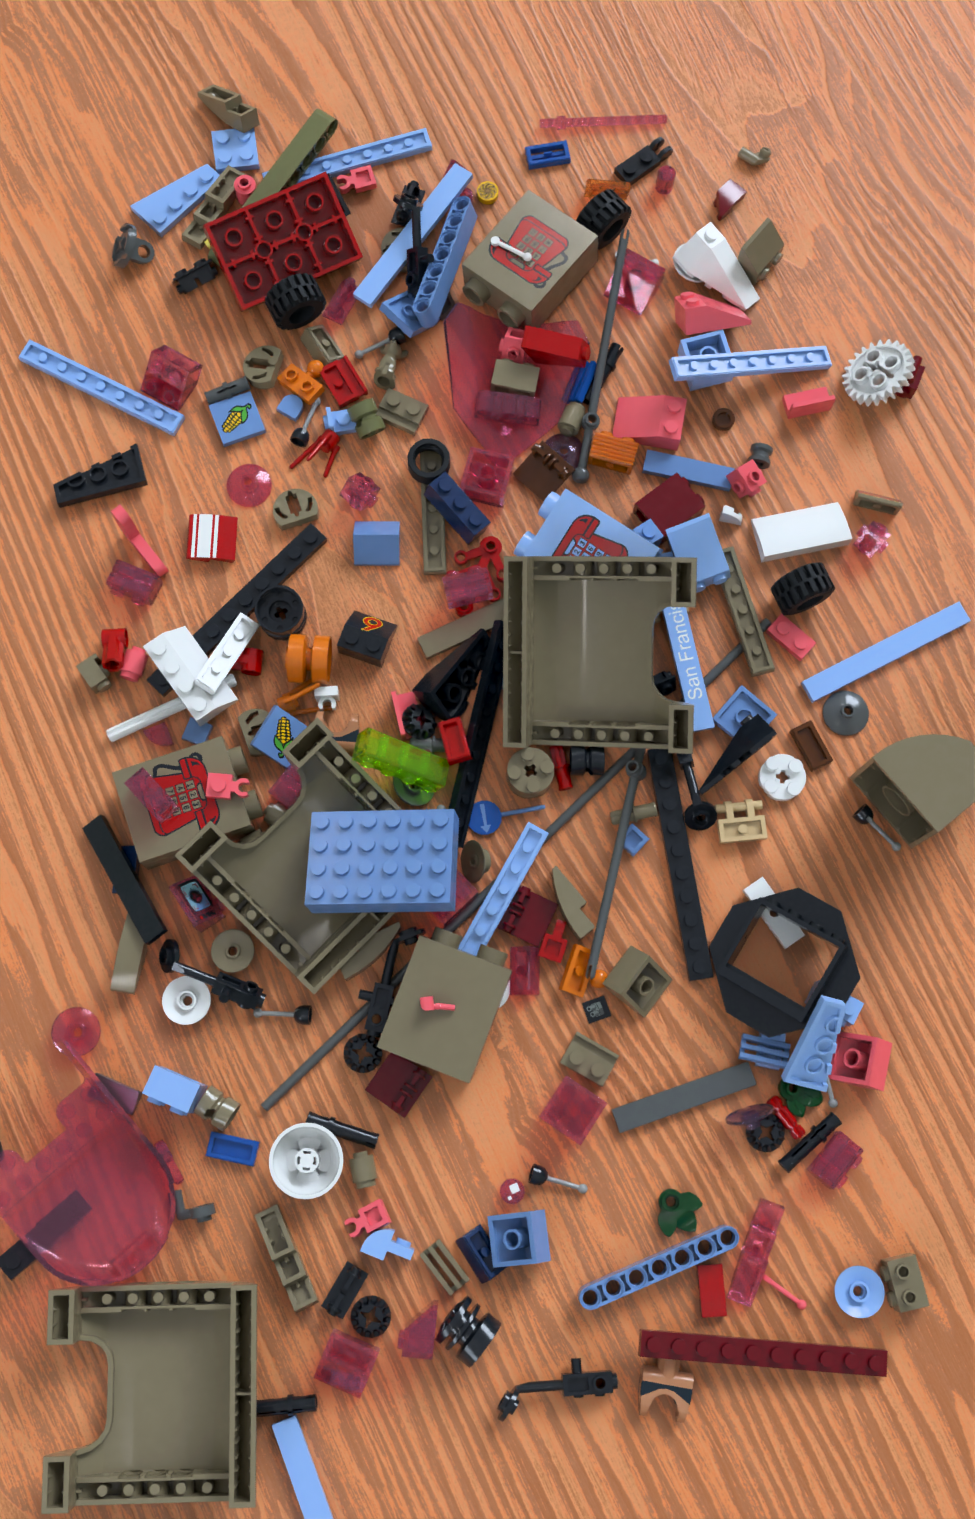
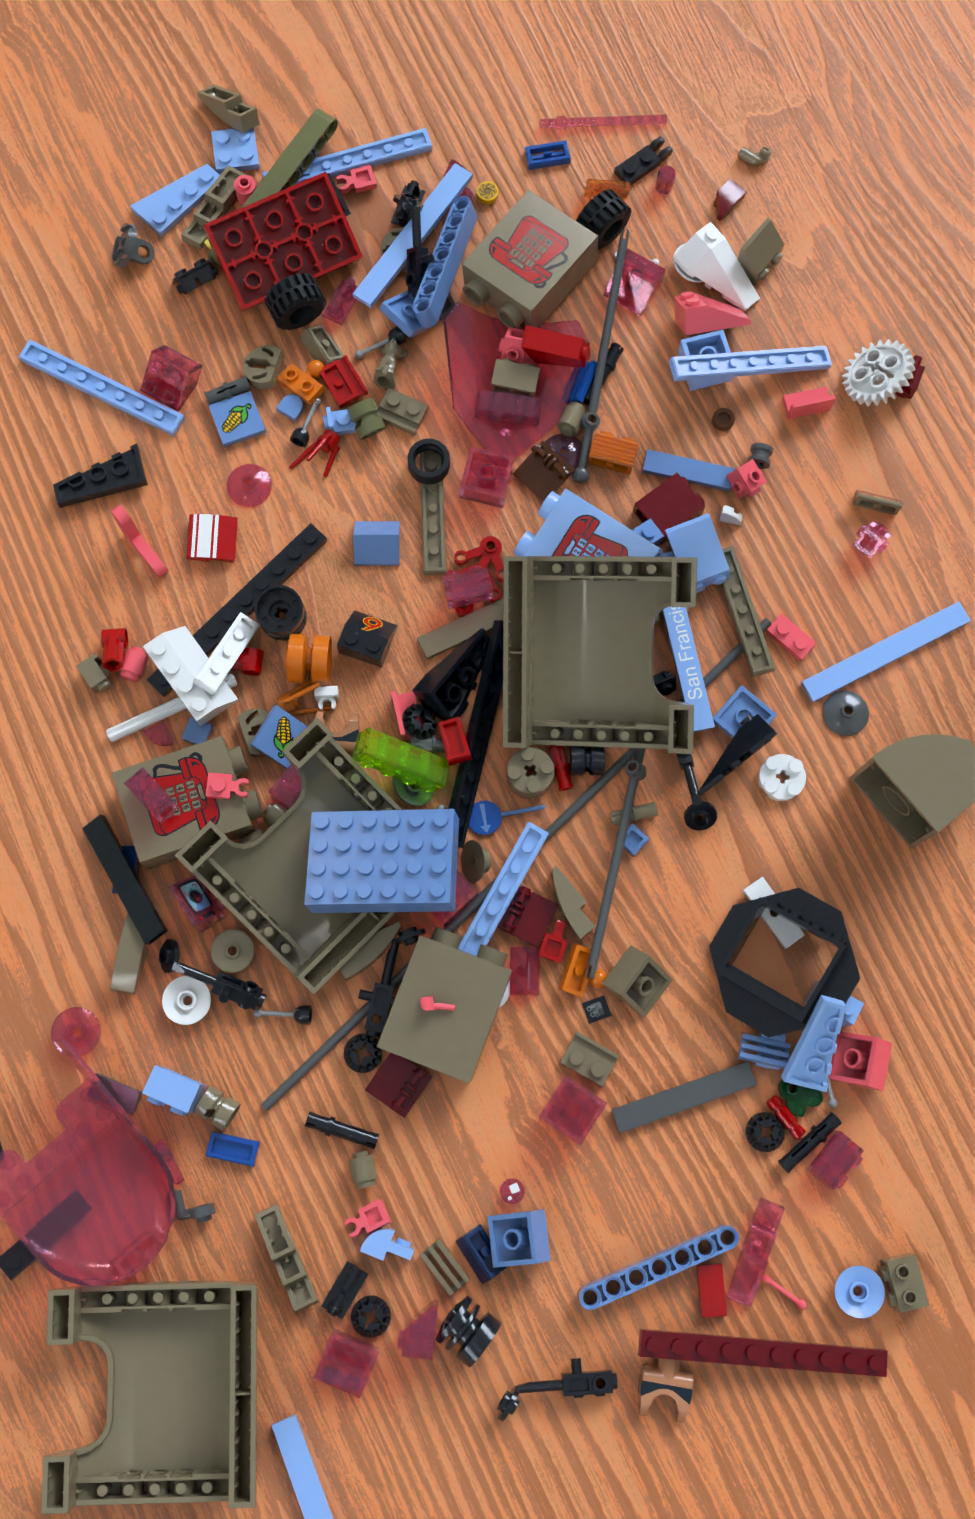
clear pink brick [106,559,163,606] -> none
black pin [257,1394,318,1417] -> none
white piece [269,1123,343,1199] -> none
dark tan piece [273,489,319,531] -> none
clear pink brick [340,472,381,511] -> none
dark blue brick [424,471,491,545] -> none
white hinge [491,236,532,262] -> none
hinge [528,1164,588,1194] -> none
coral slope [612,395,687,451] -> none
black plate [647,749,714,982] -> none
dark green plate [658,1189,703,1237] -> none
tan plate [714,799,768,844] -> none
clear purple dish [725,1104,774,1130] -> none
white slope [751,502,852,562] -> none
black tyre [771,562,835,615] -> none
reddish brown tile [789,720,833,772] -> none
hinge [852,804,901,851] -> none

